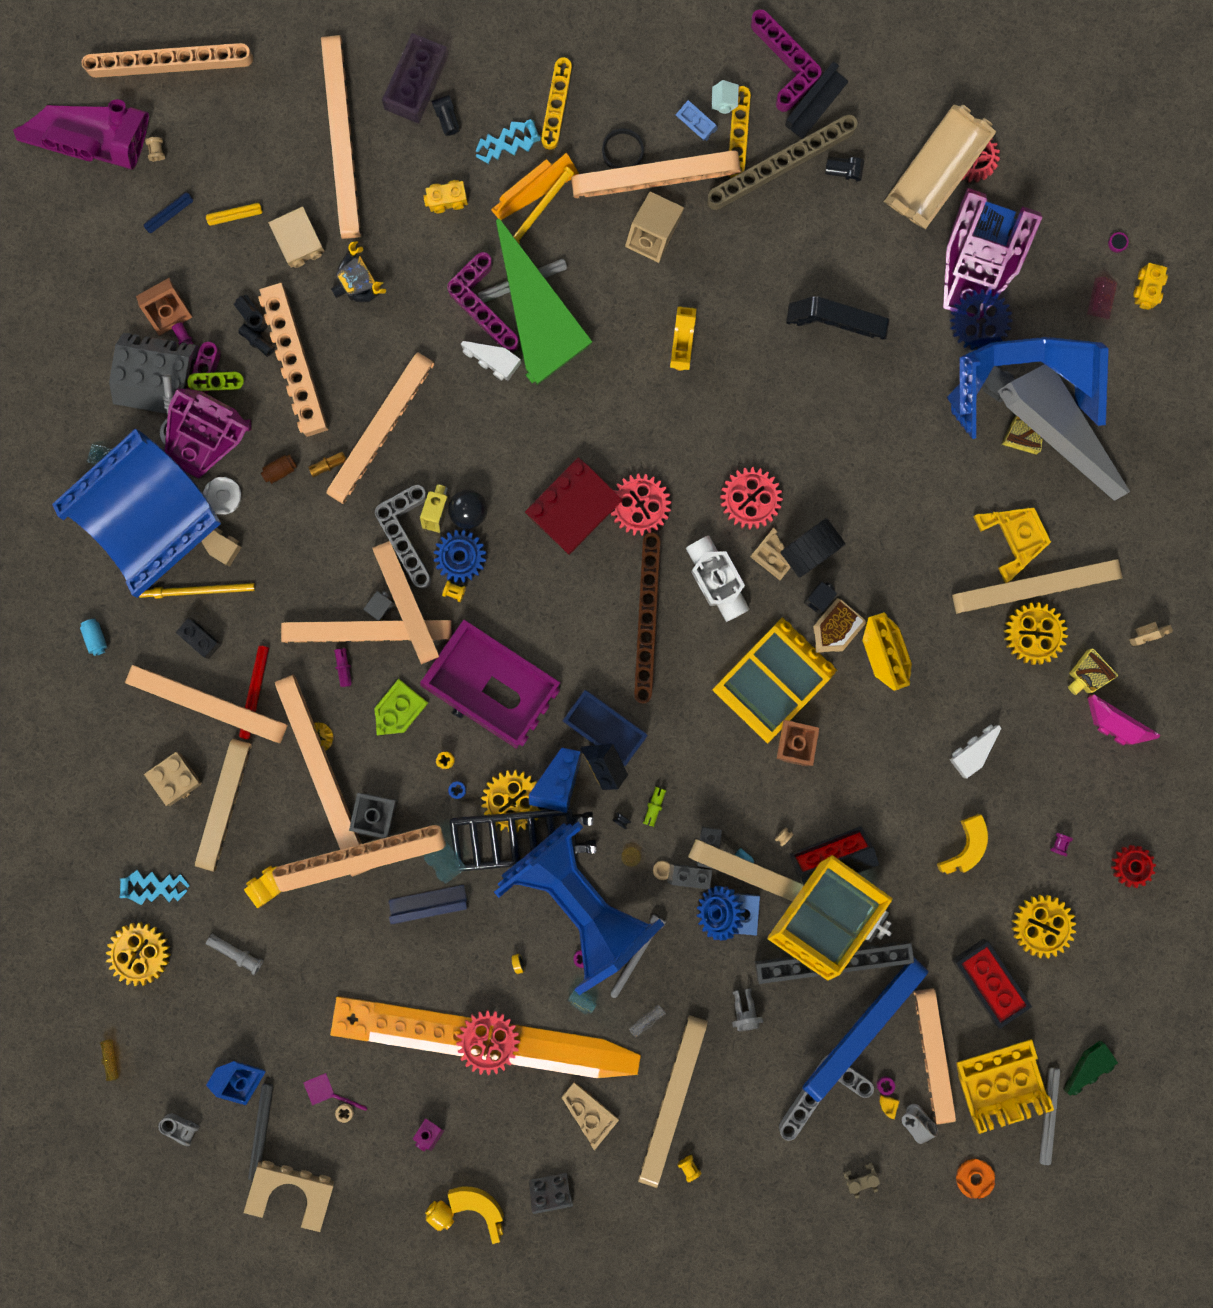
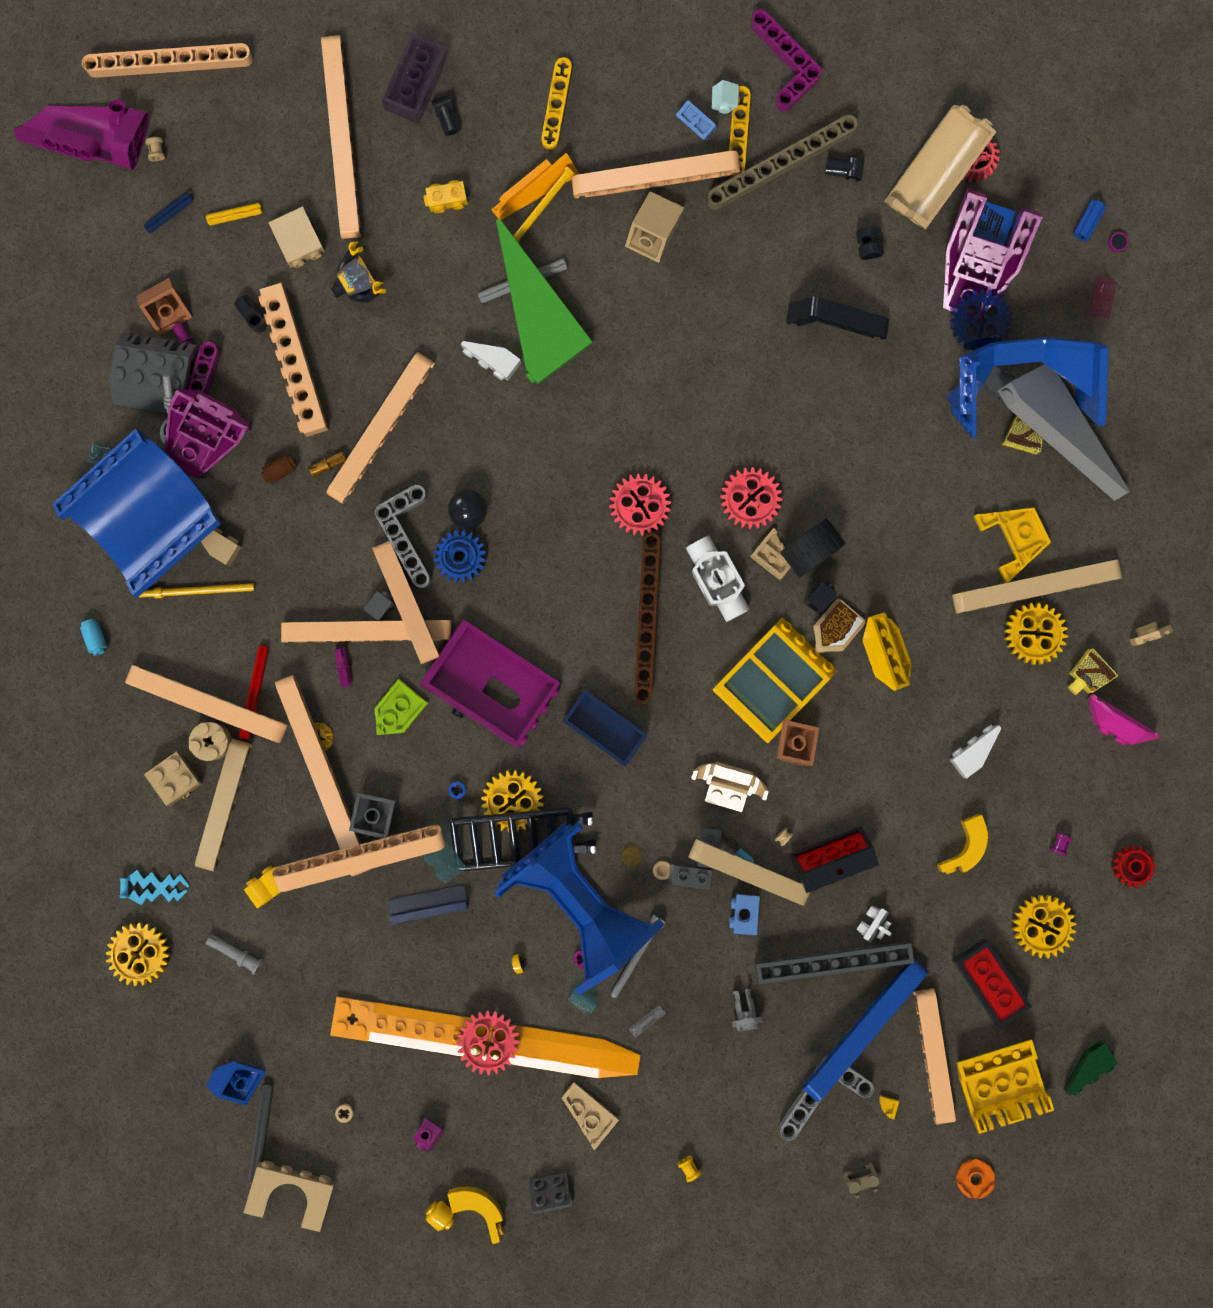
clear yellow pin [100,1039,119,1081] -> none
light grey piece [159,1114,199,1146] -> none
black brick [175,618,222,659] -> none
lime beam [187,372,244,391] -> none
white tile [203,477,242,515] -> none
black pin [238,324,275,357] -> none
magenta piece [303,1073,367,1111] -> none
light yellow torso [420,485,449,533] -> none
yellow bush [436,752,455,769] -> none
yellow bush [442,580,466,603] -> none
magenta beam [447,252,519,353] -> none
medium azure piece [476,119,541,164] -> none
dark red slope [525,457,623,555] -> none
blue wedge [529,748,581,813] -> none
black slope [580,744,628,790] -> none
black tyre [602,128,644,169] -> none
black bush [612,812,631,829] -> none
tan beam [638,1015,708,1188] -> none
lime pin [643,787,667,827] -> none
yellow arch [670,307,696,370] -> none
blue gear [697,886,745,941] -> none
window [768,855,892,981] -> none
black panel [785,61,848,139] -> none
magenta bush [877,1076,895,1095] -> none
light grey piece [902,1104,938,1144] -> none
light grey axle [1039,1067,1060,1165] -> none
yellow brick [1133,263,1168,310] -> none
none -> tan brick [189,722,232,761]
none -> plate [692,762,768,812]
none -> black wheel [856,226,884,260]
none -> blue axle [1073,200,1106,242]

